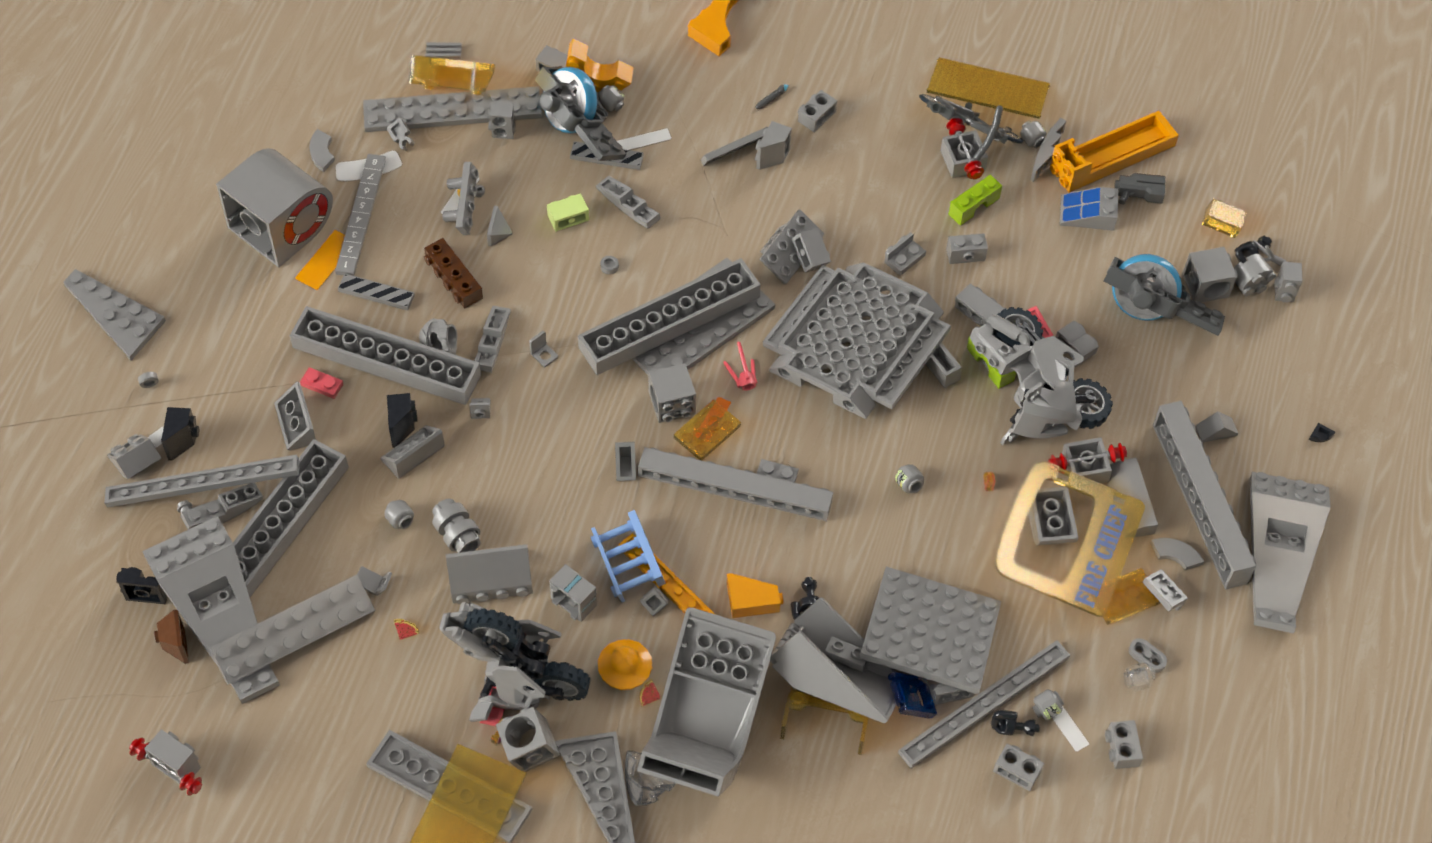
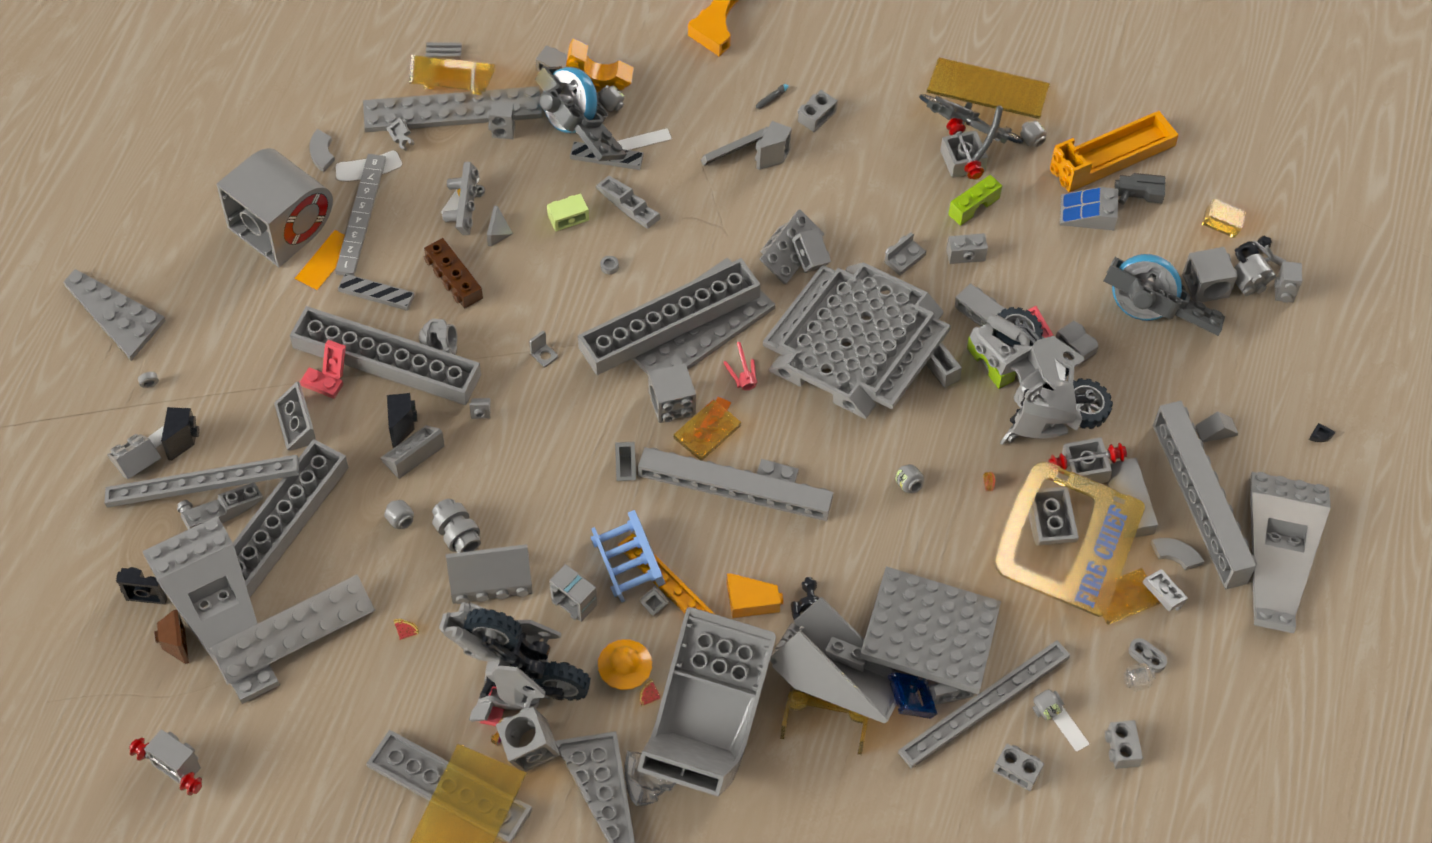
light grey bracket [357,566,392,596] -> none
light grey slope [474,306,511,373] -> none
black piece [991,710,1040,736] -> none
light grey slope [1031,118,1066,182] -> none
none -> coral plate [322,340,346,380]

